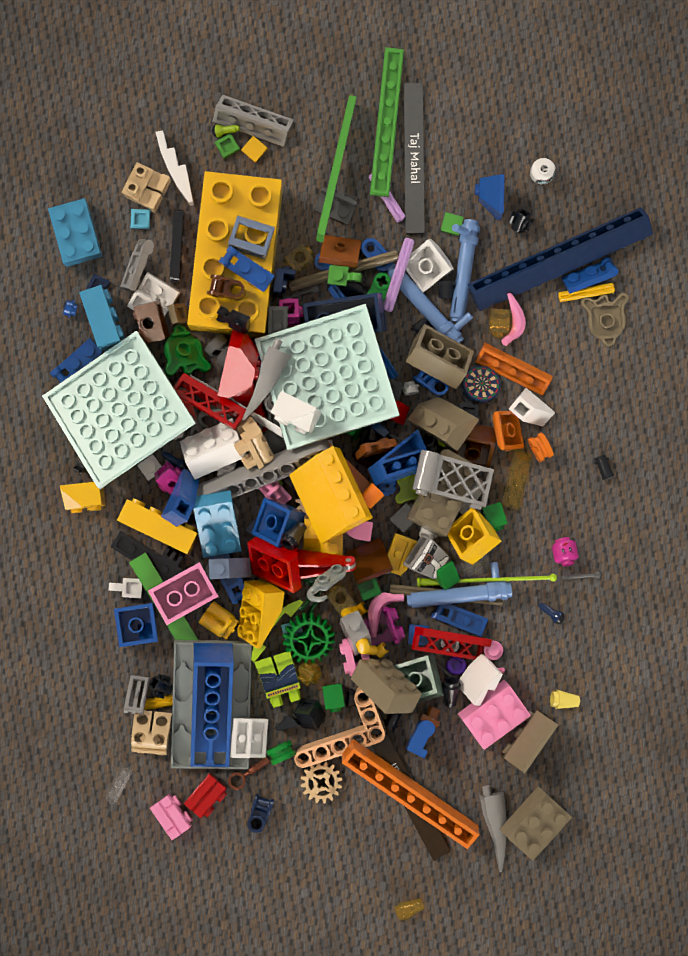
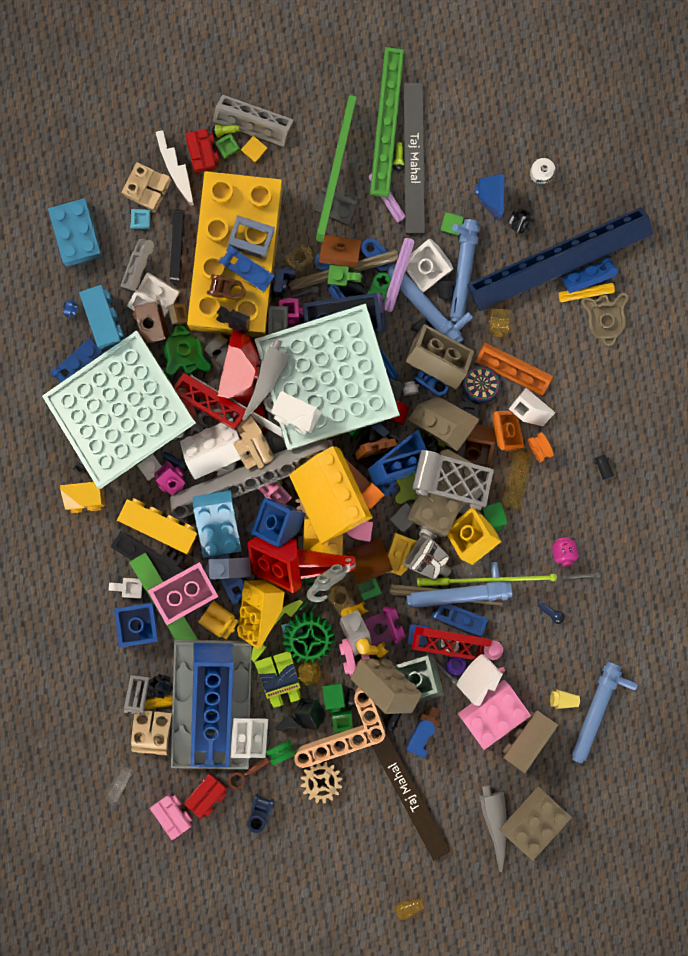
dark blue tile [86,274,111,290] -> none
blue slope [161,469,200,527] -> none
black cone [280,521,307,550] -> none
orange brick [342,739,480,849] -> none
bright pink piece [368,592,404,637] -> none
green slope [436,561,460,590] -> none
black cone [442,677,461,707] -> none
bright pink piece [501,293,526,346] -> none
none -> red brick [185,129,220,174]
none -> green plate [332,710,353,733]
none -> lime piece [392,142,405,172]
none -> medium blue cylinder [572,662,638,764]

